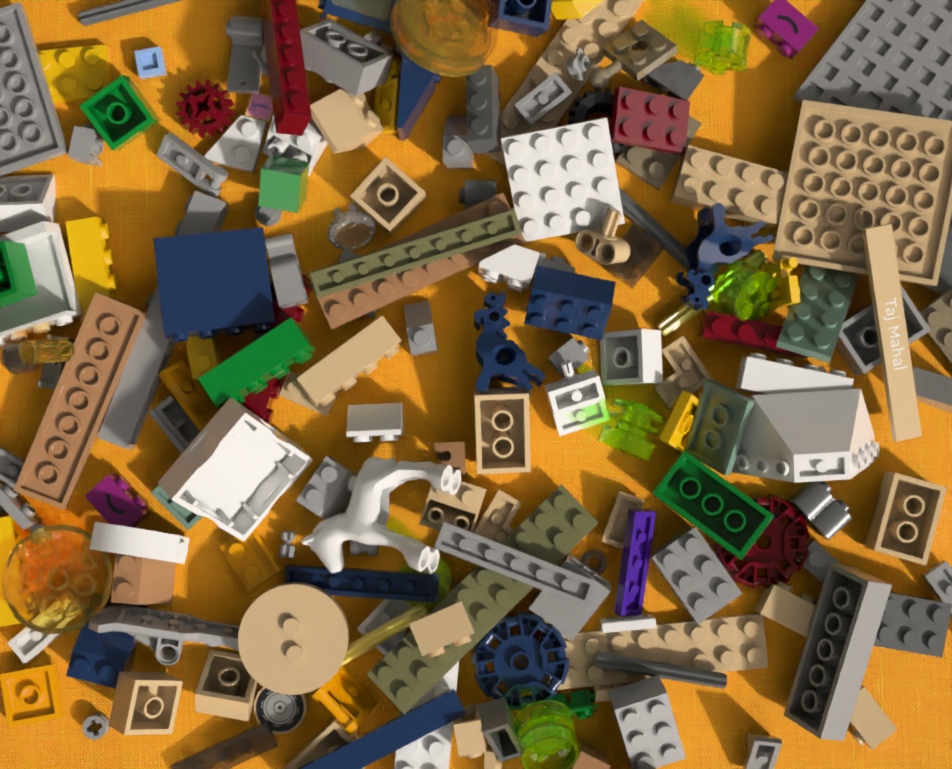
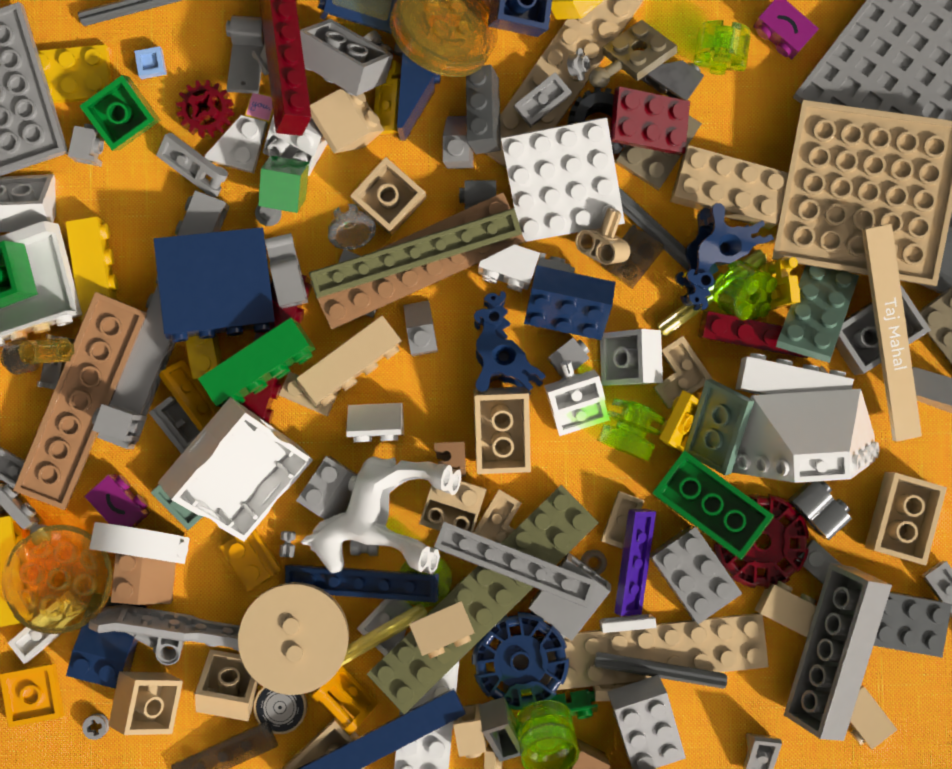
none -> light grey brick [92,404,147,441]

